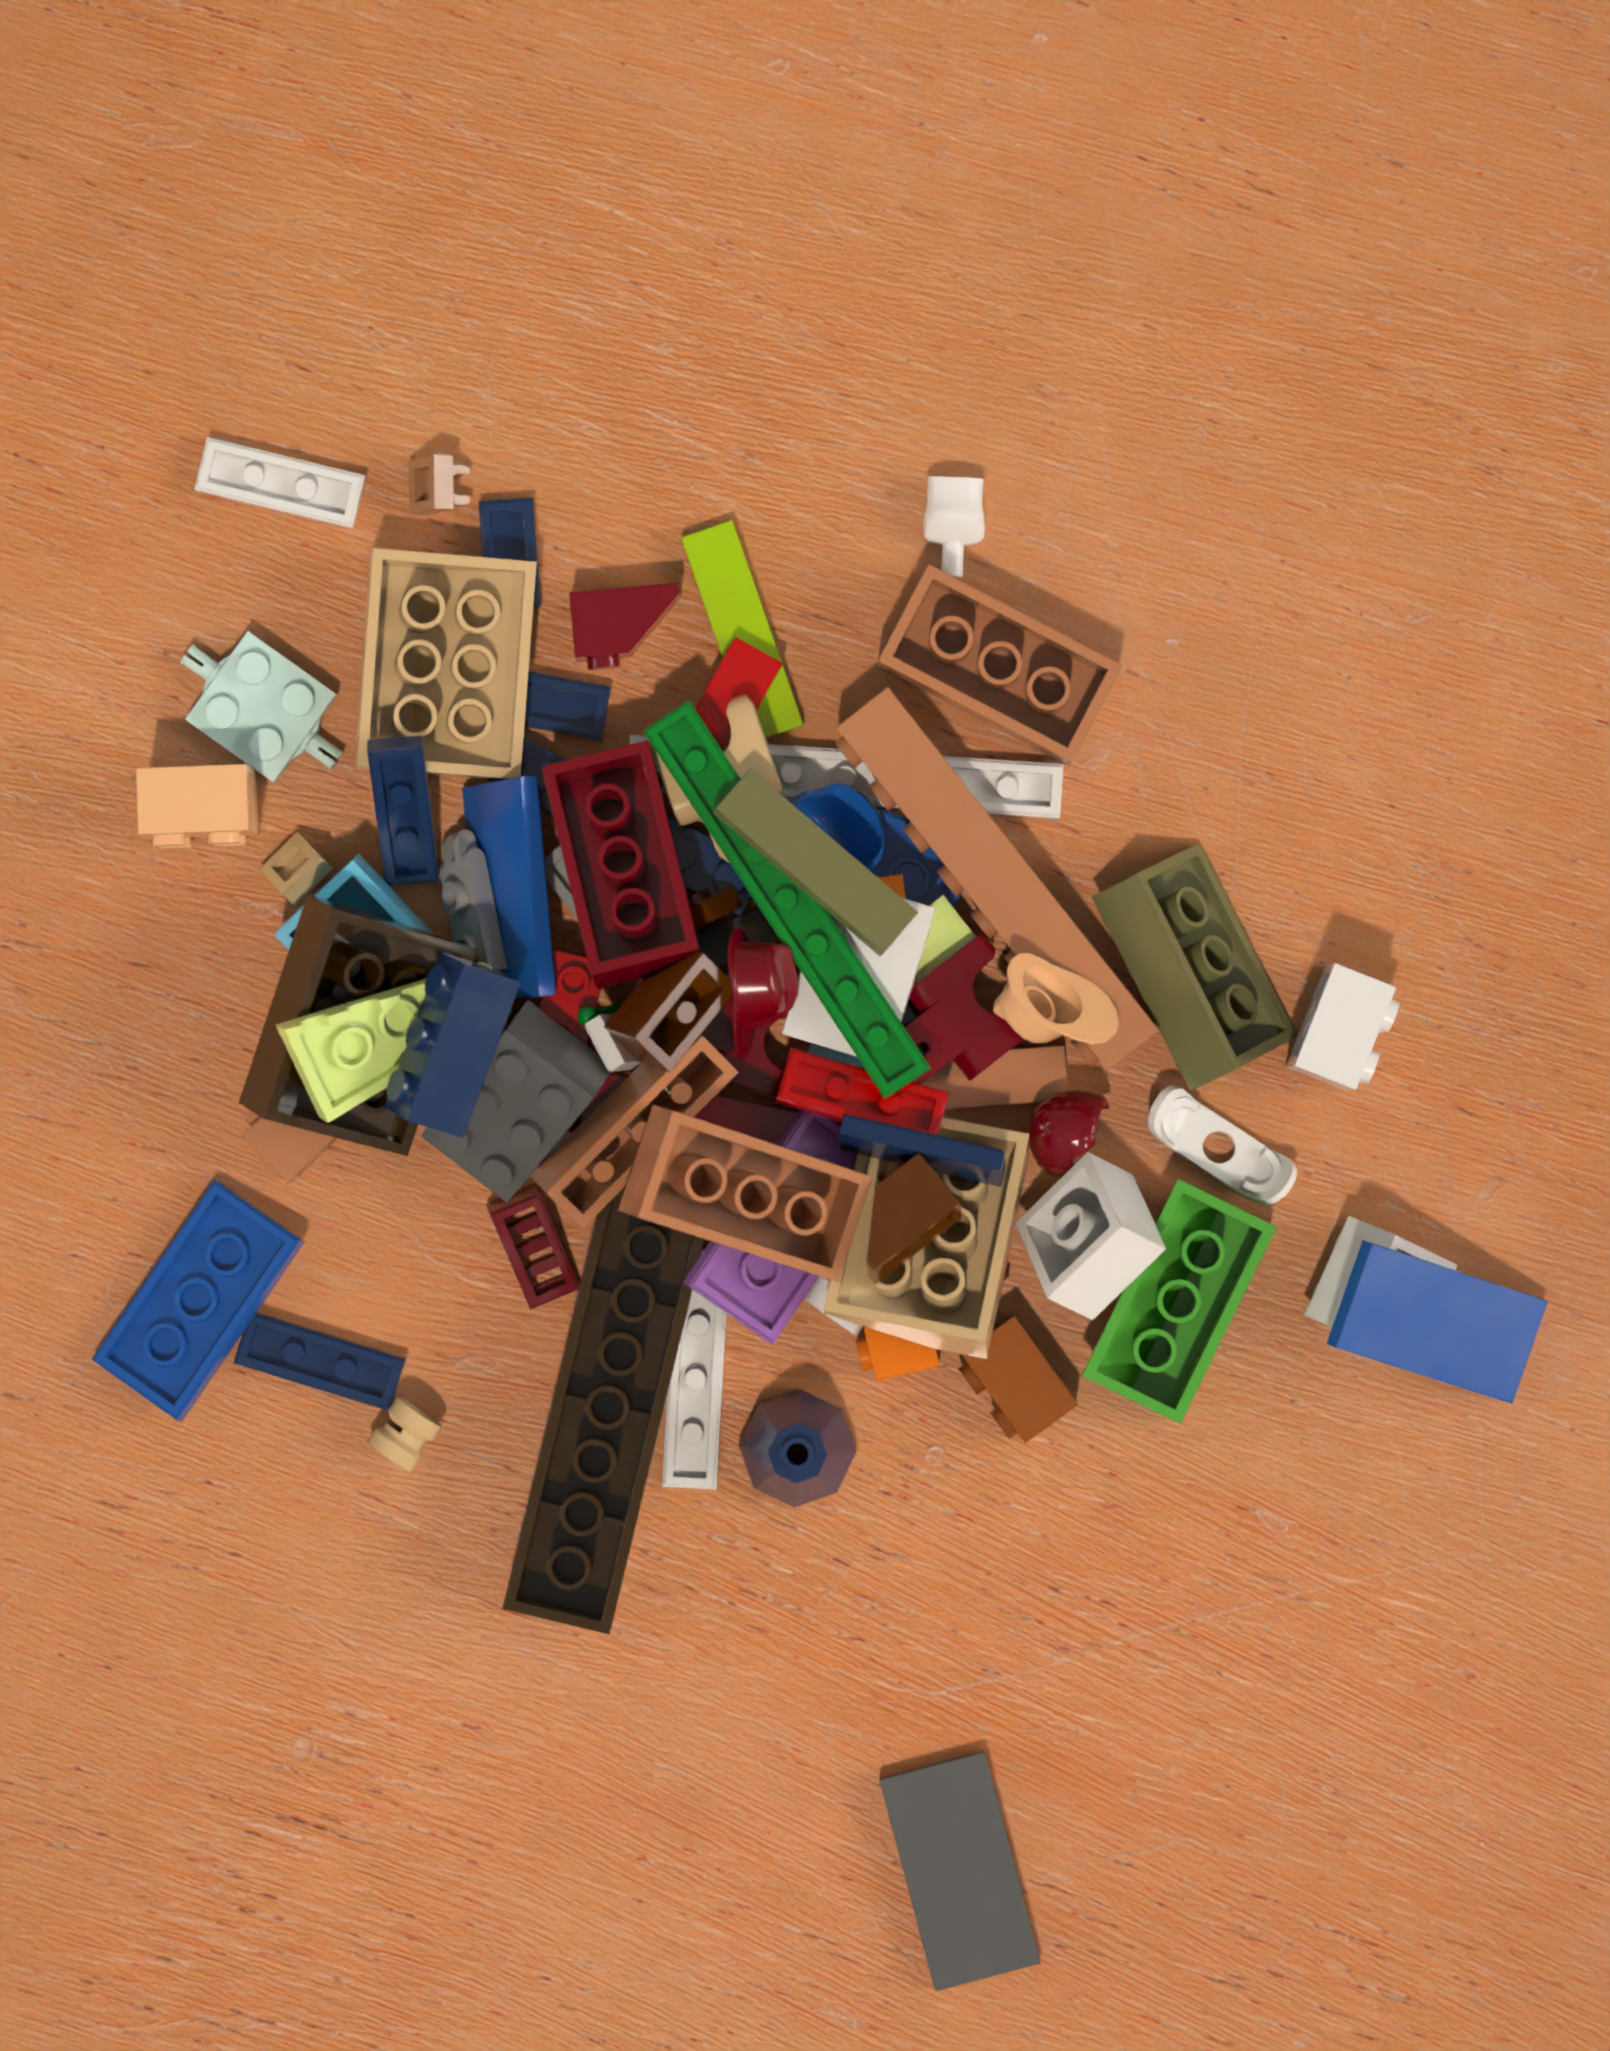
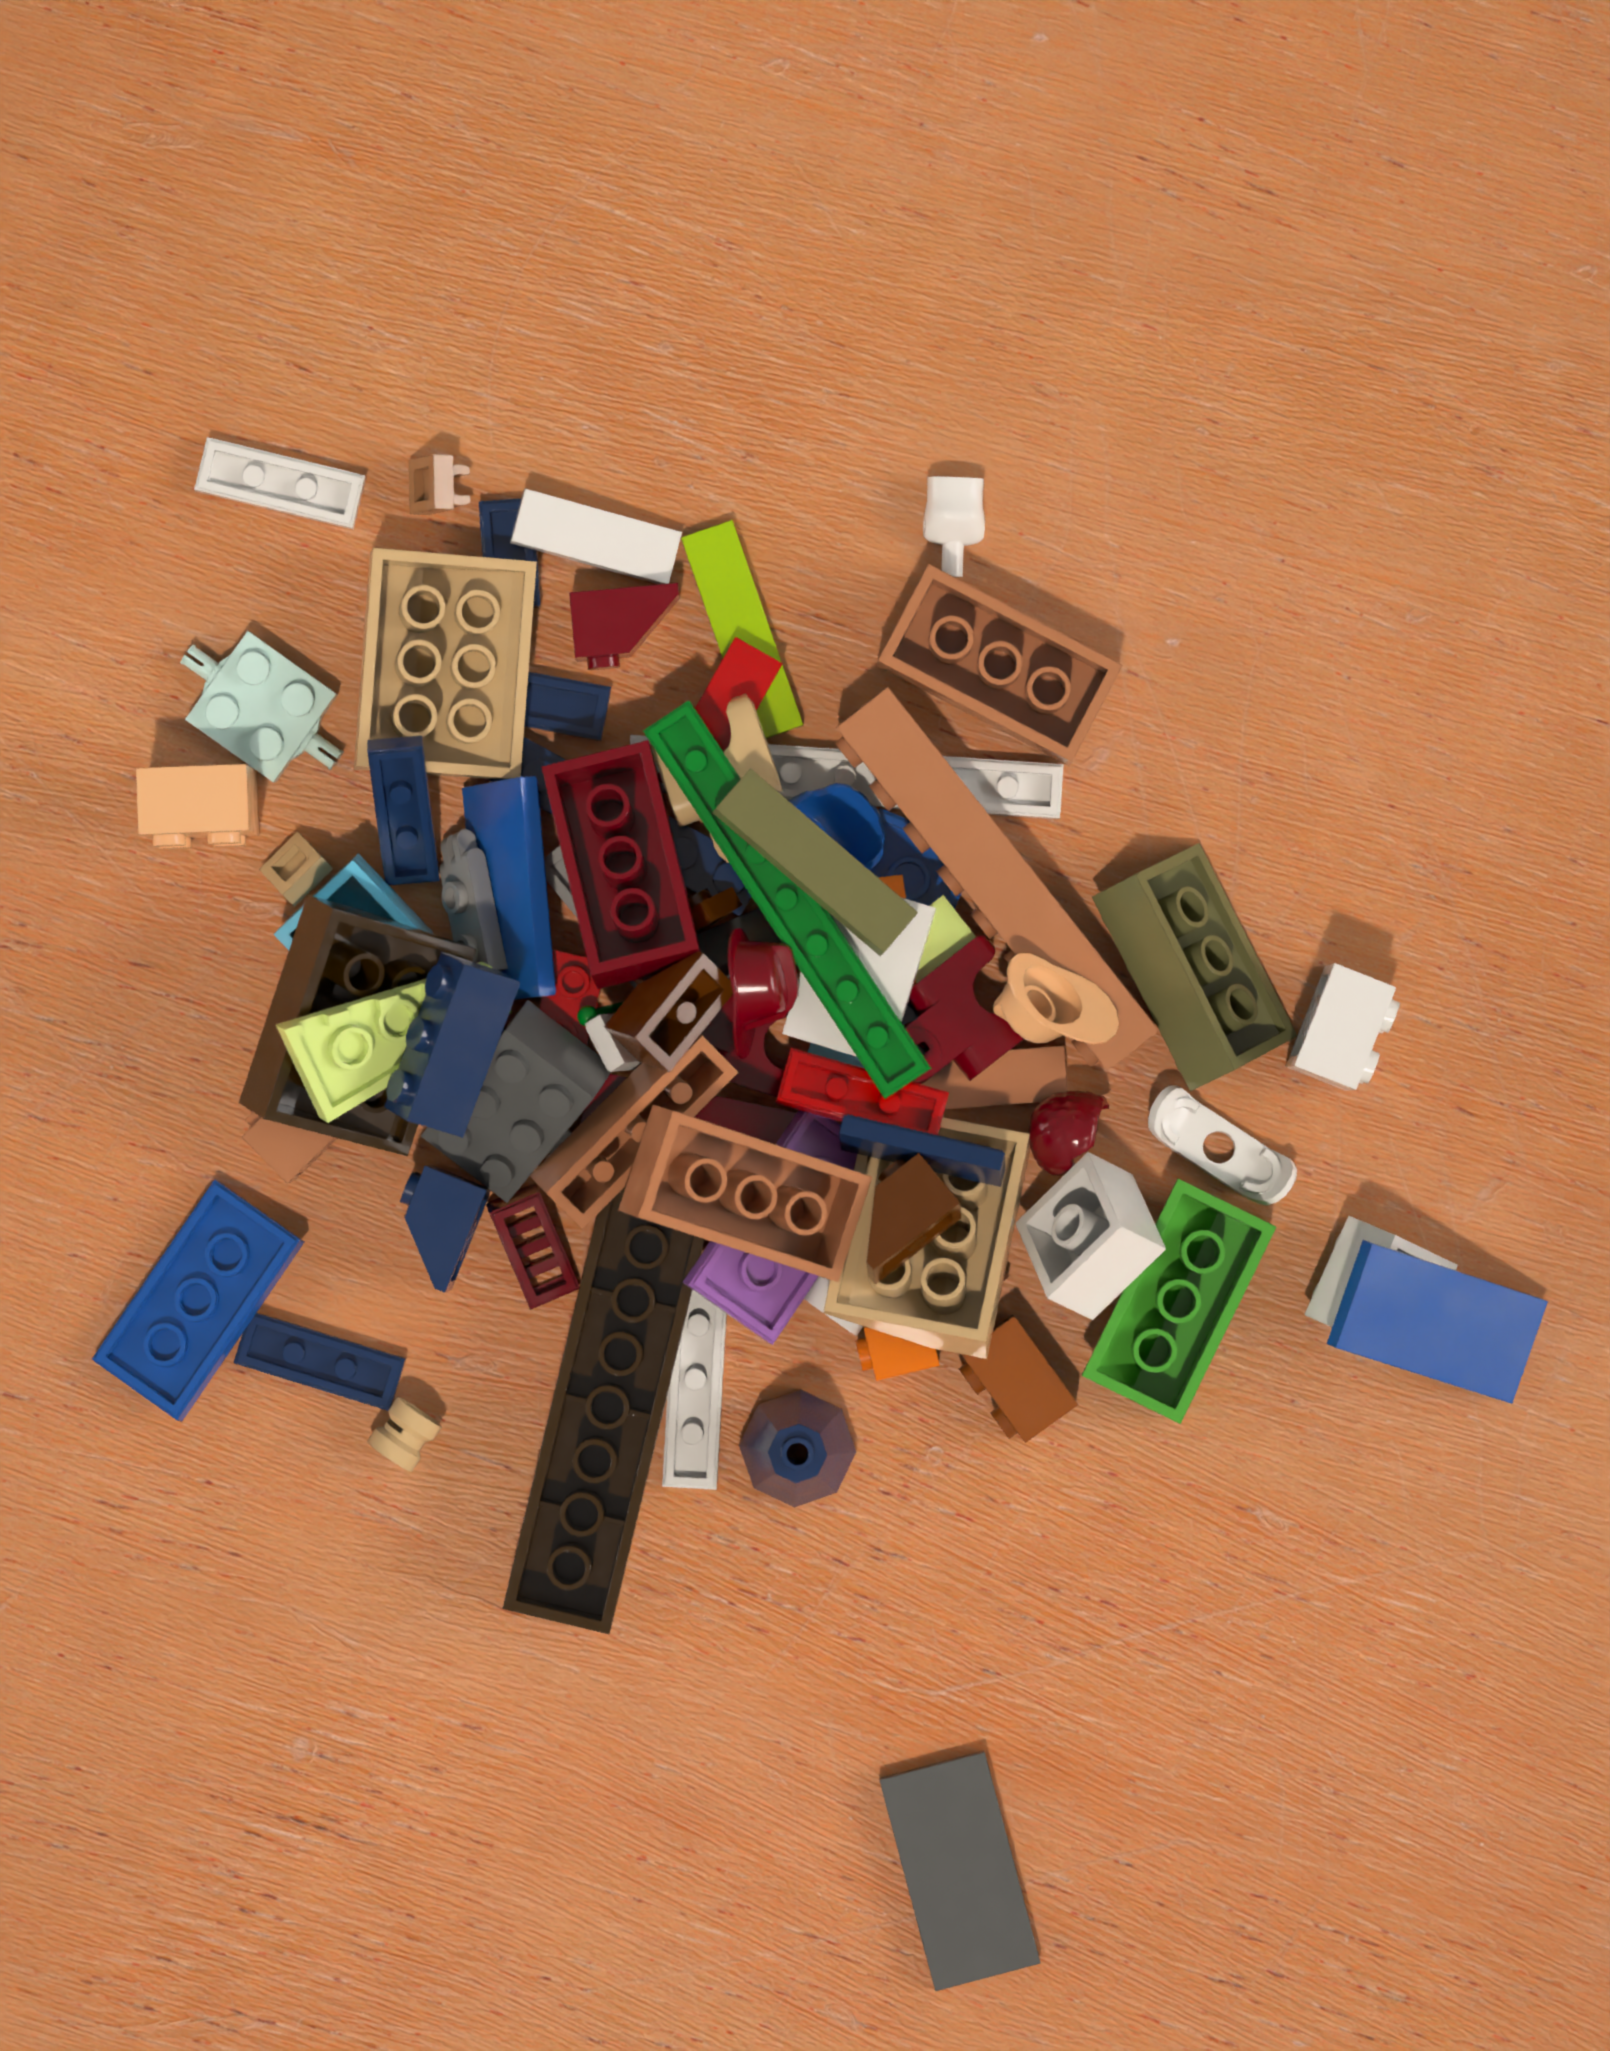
none -> dark blue slope [400,1165,491,1293]
none -> white tile [510,489,682,584]

